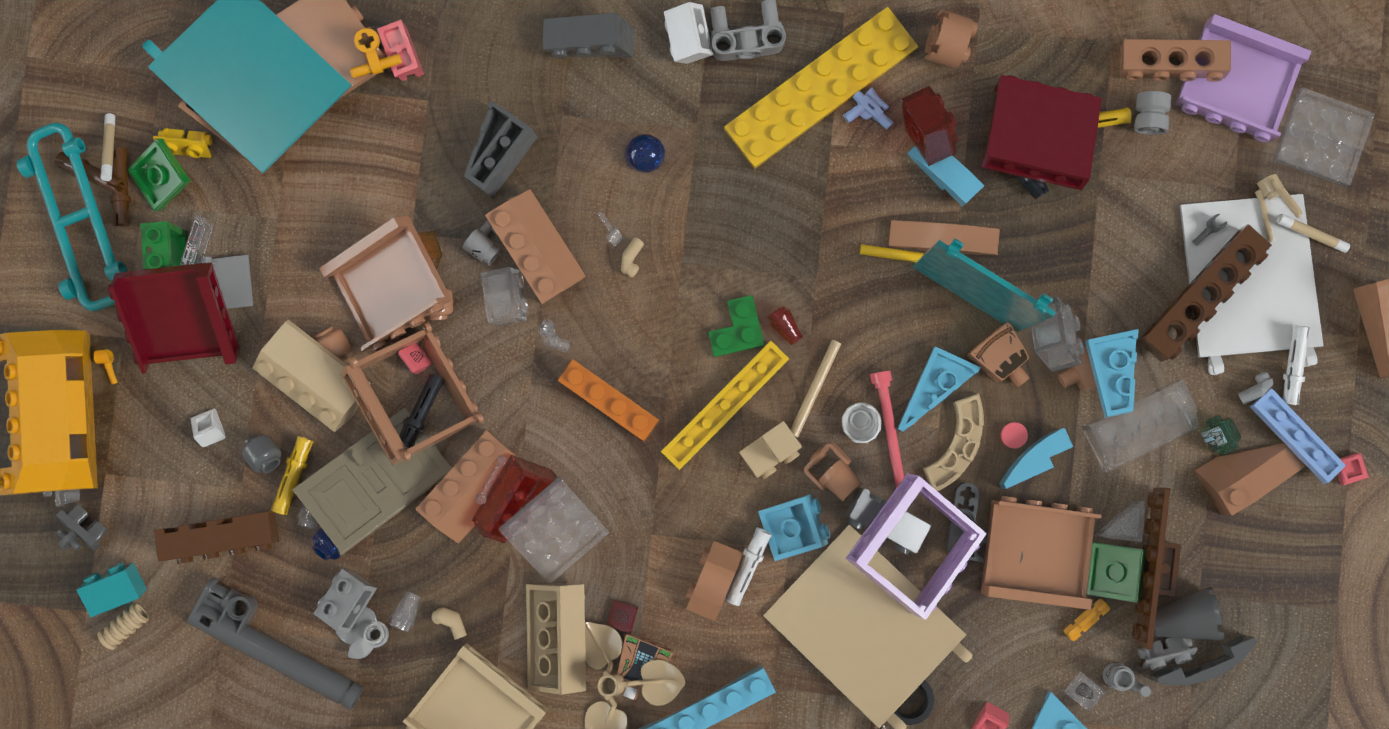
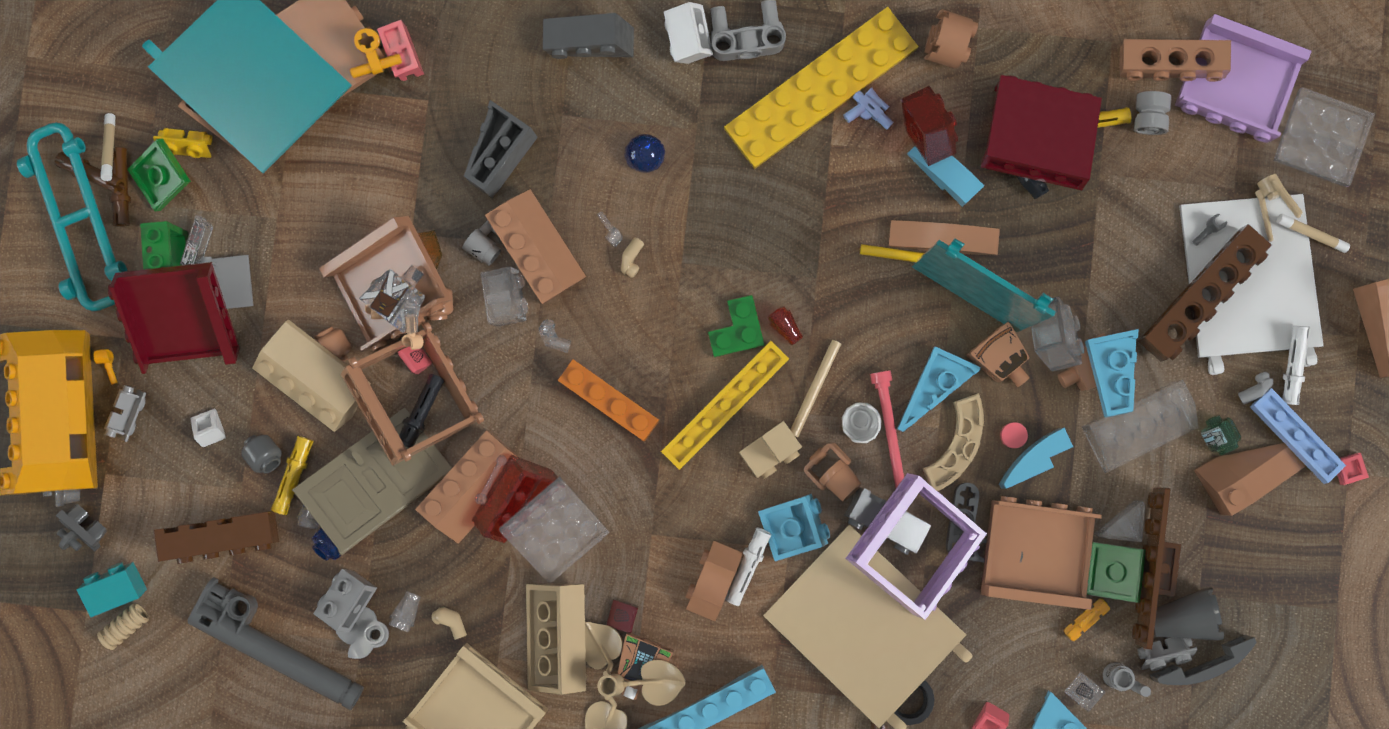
none -> light grey hinge [104,385,146,442]
none -> torso [359,265,425,350]

